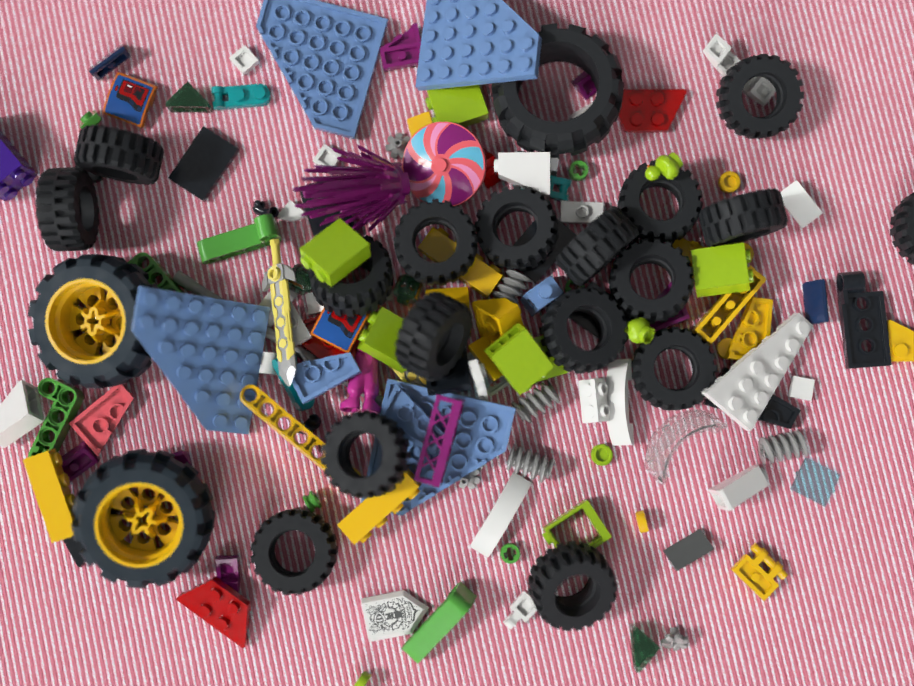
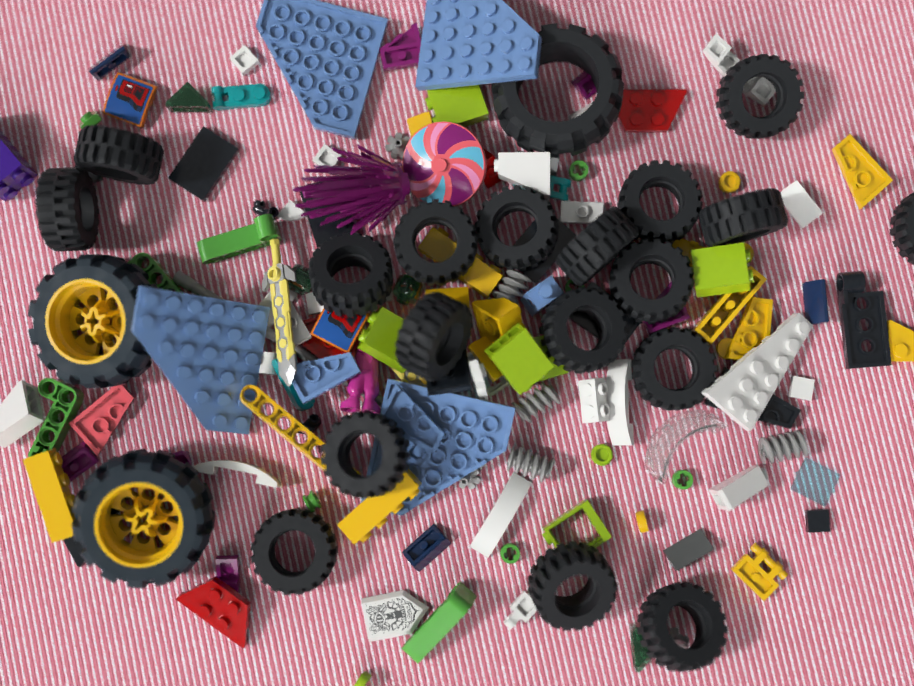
lime brick [299,218,371,287] -> none
magenta fence [414,394,465,487] -> none
lime animal [624,317,655,344] -> none
lime animal [645,152,683,181] -> none
none -> white slope [193,460,281,488]
none -> dark blue slope [402,524,451,572]
none -> black tyre [637,582,728,672]
none -> bright green bush [672,470,693,490]
none -> black tile [805,509,830,533]
none -> yellow wing [832,134,893,210]

